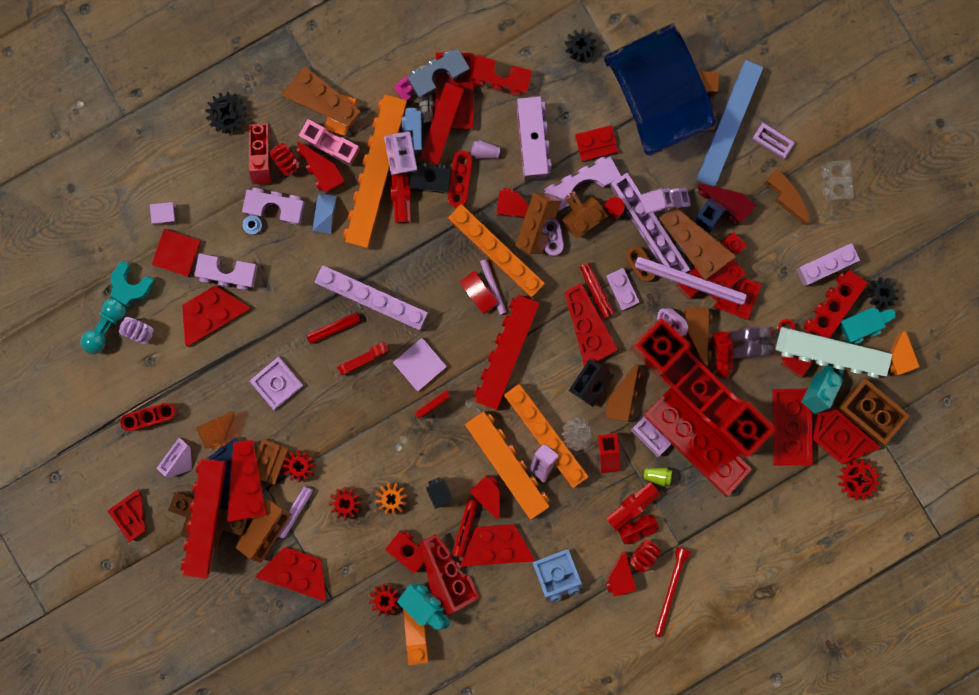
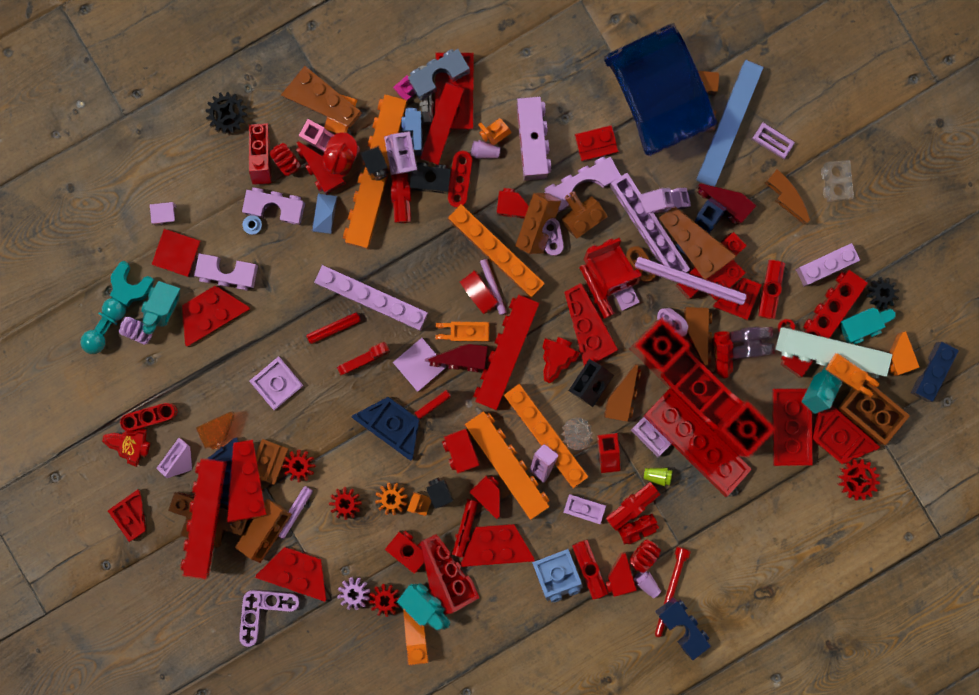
red arch [469,55,532,97] -> none
black gear [564,29,597,62] -> none
red brick [603,197,625,220] -> none
none -> red rock [102,429,150,467]
none -> teal hinge [141,281,180,335]
none -> lavender beam [239,590,300,647]
none -> red piece [322,132,358,178]
none -> lavender gear [337,577,370,610]
none -> dark blue wing [351,397,419,461]
none -> black brick [361,146,389,181]
none -> orange bracket [407,492,431,516]
none -> dark red slope [425,344,487,373]
none -> orange hinge [435,322,489,342]
none -> red brick [442,429,479,473]
none -> orange bracket [478,118,512,146]
none -> red rock [542,337,580,383]
none -> lavender plate [563,494,606,524]
none -> red piece [572,539,608,600]
none -> red panel [583,238,642,297]
none -> lavender cone [634,571,661,598]
none -> dark blue arch [655,598,711,660]
none -> red piece [758,260,785,319]
none -> orange hinge [825,353,880,398]
none -> dark blue arch [911,342,959,402]

